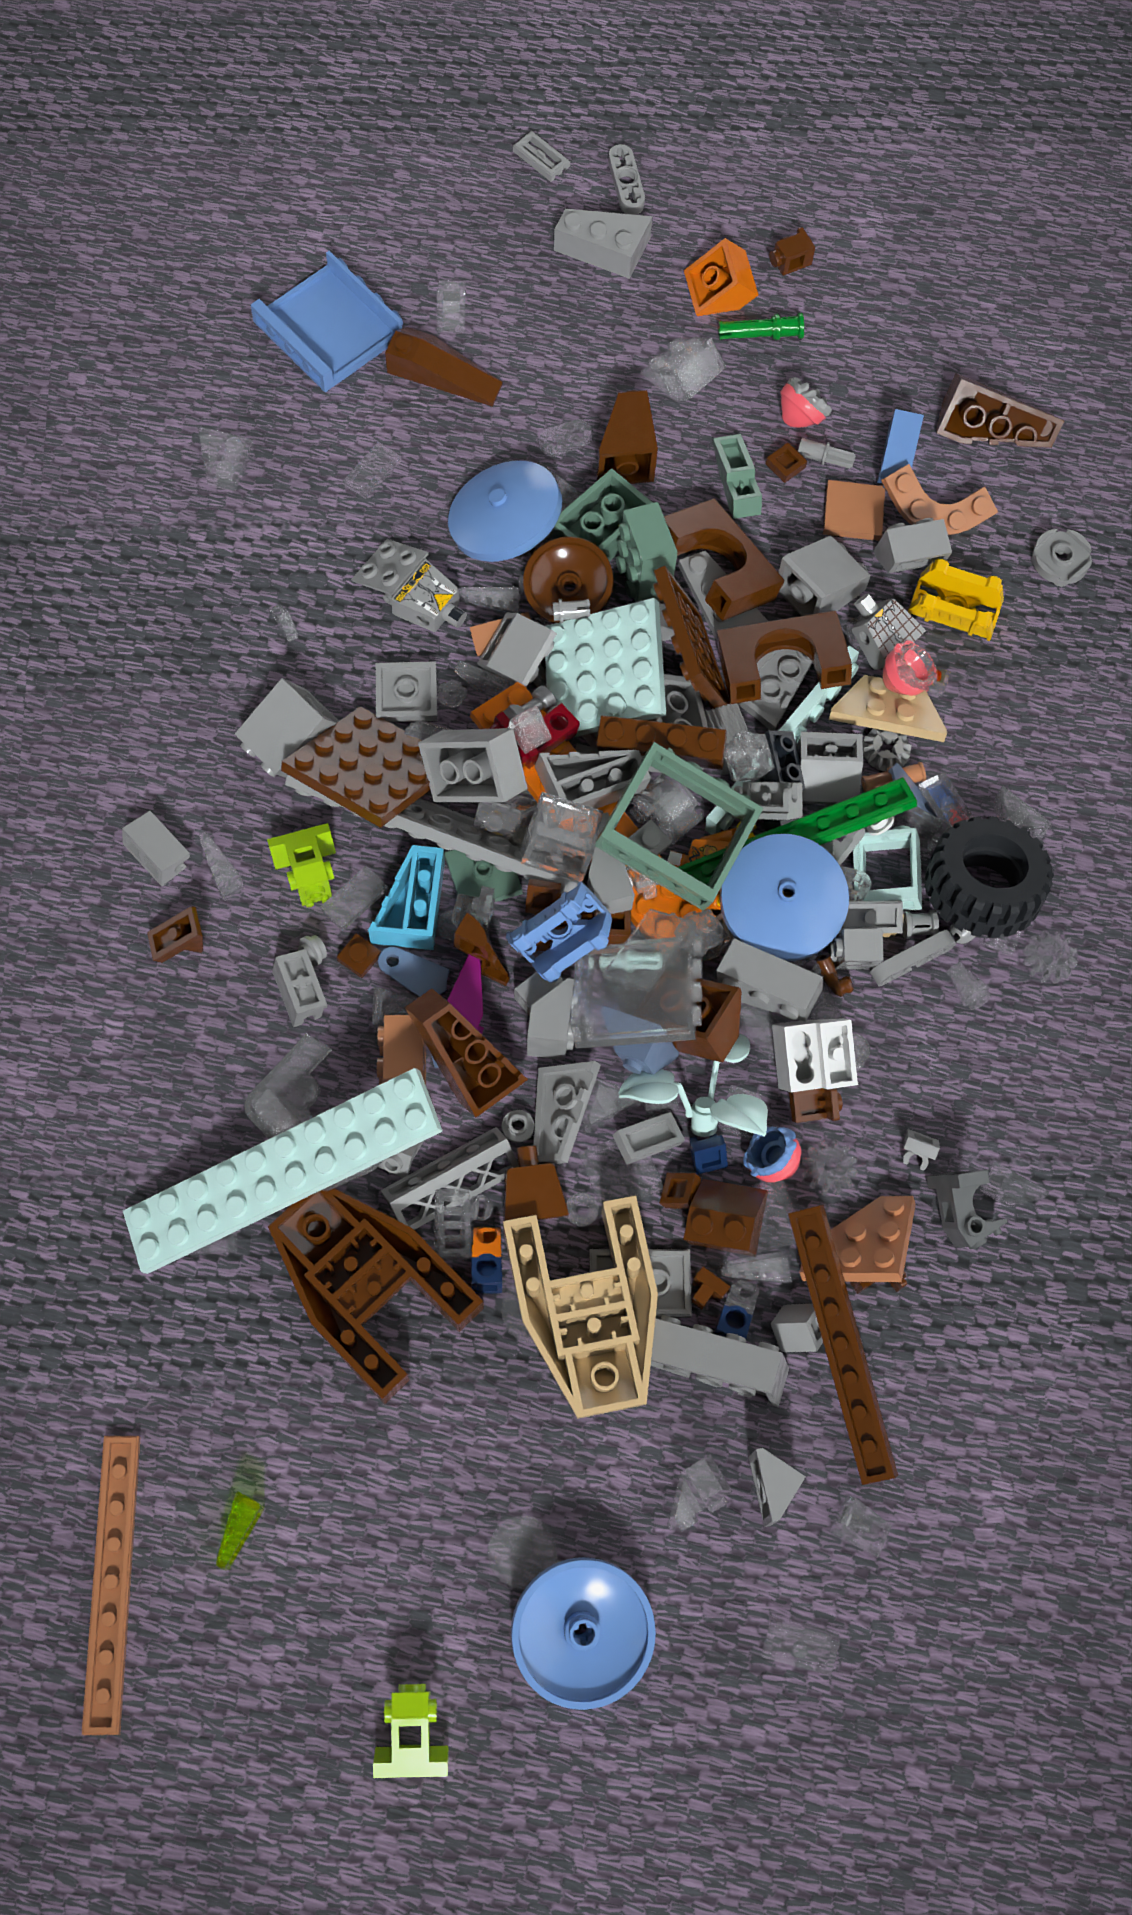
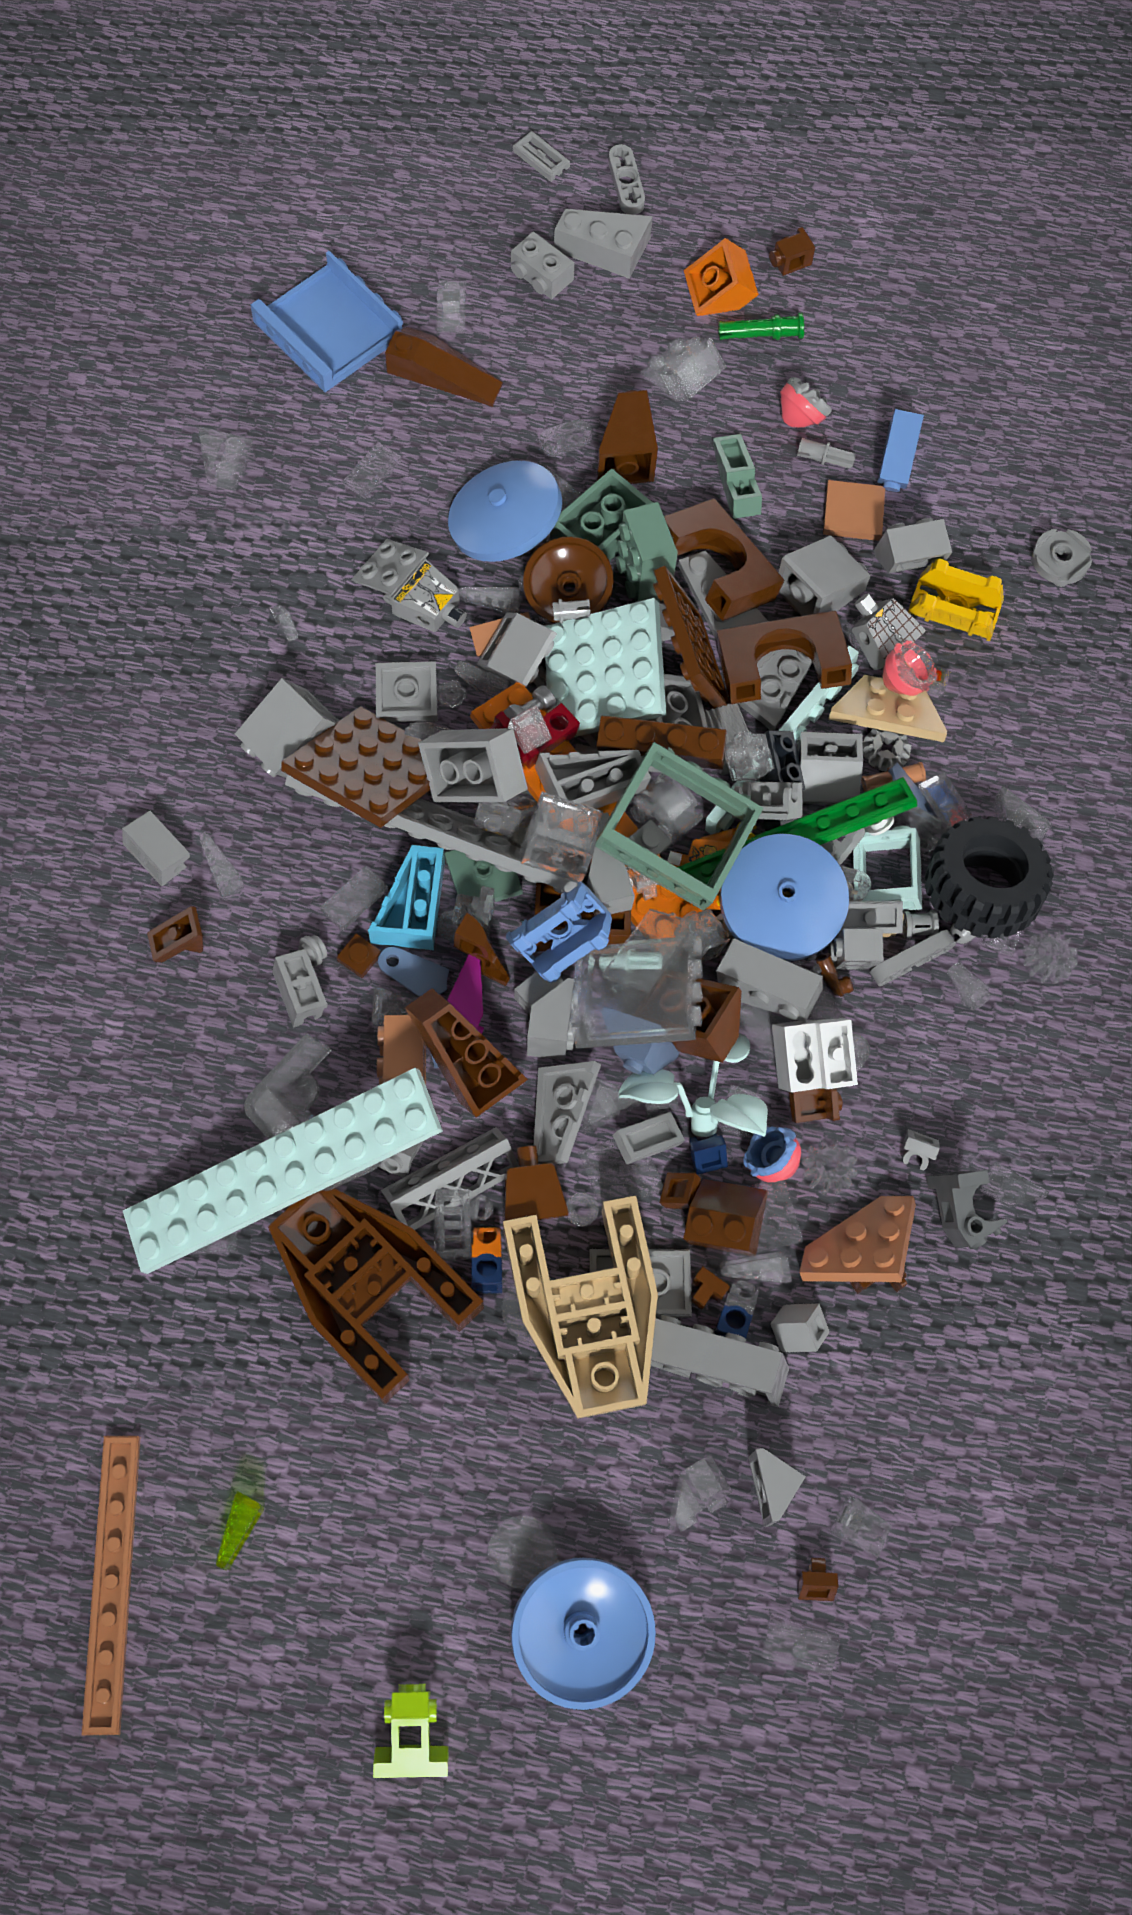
lime tile [267,823,336,908] -> none
light grey plate [502,1110,534,1143] -> none
reddish brown plate [525,879,561,914] -> none
reddish brown plate [766,443,807,483] -> none
reddish brown plate [788,1205,898,1485] -> none
nougat plate [881,464,998,535] -> none
reddish brown wedge [936,373,1064,448] -> none
none -> light grey brick [511,231,575,300]
none -> reddish brown tile [798,1558,839,1601]

